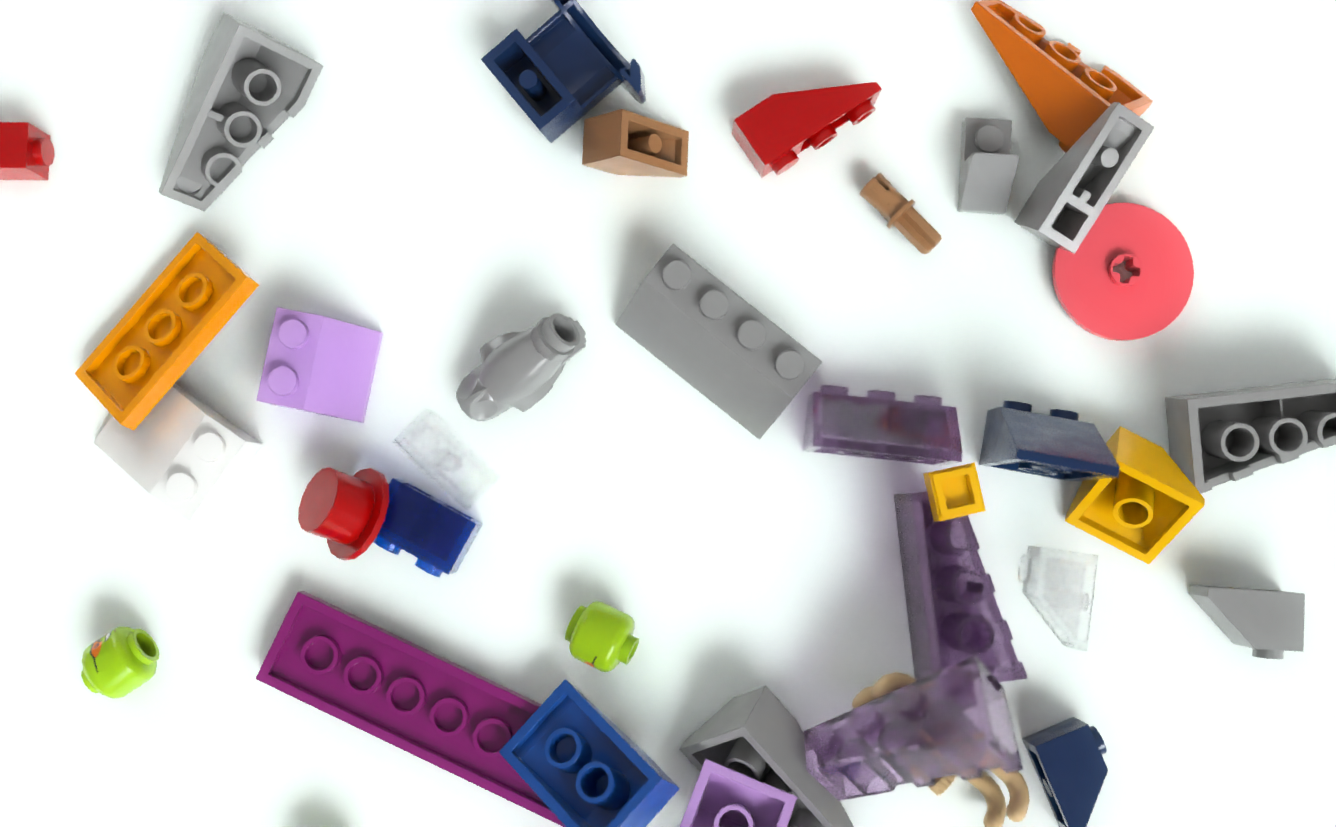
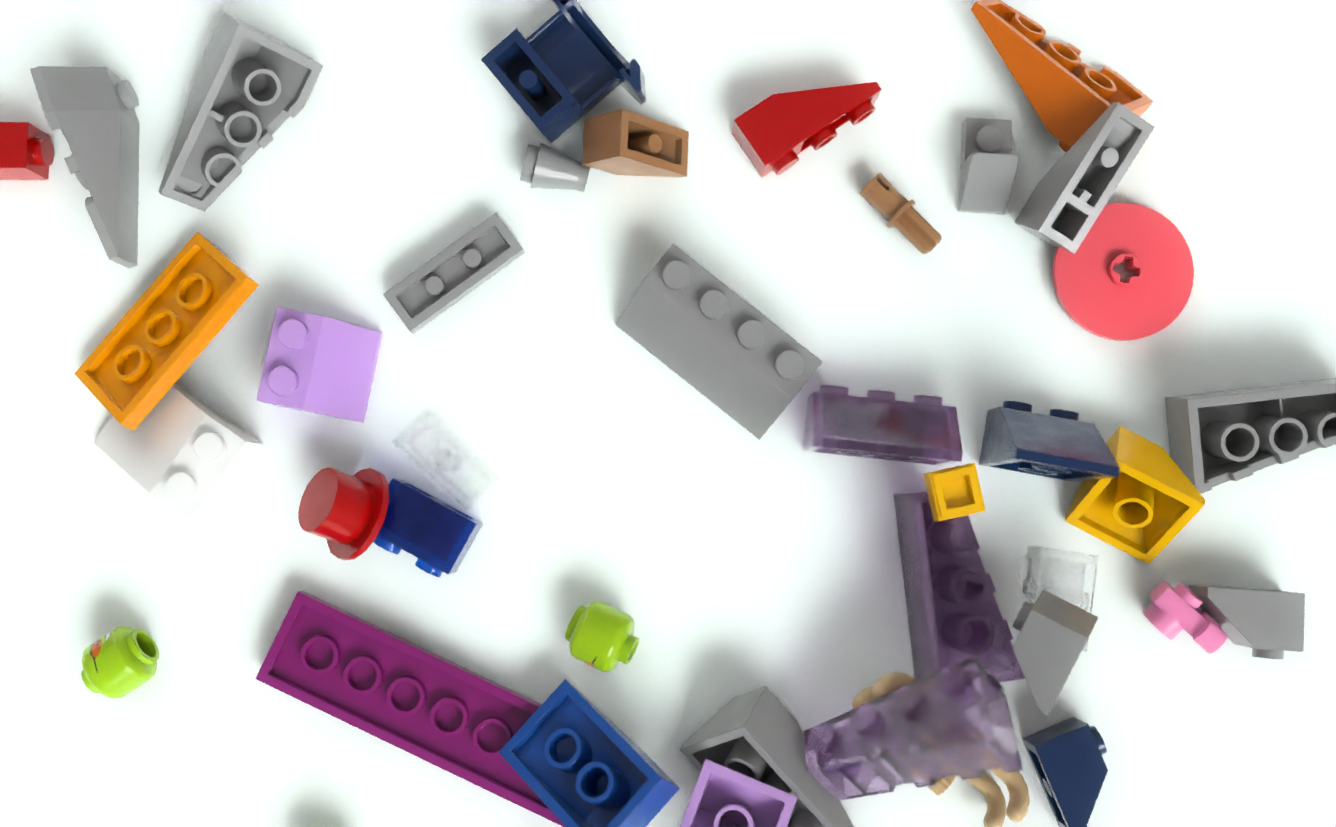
light grey animal [456,313,587,421] -> none
none -> light grey wedge [30,66,140,269]
none -> light grey plate [383,212,526,334]
none -> light grey cone [520,143,590,192]
none -> light grey slope [1012,589,1099,715]
none -> bright pink plate [1142,580,1227,654]

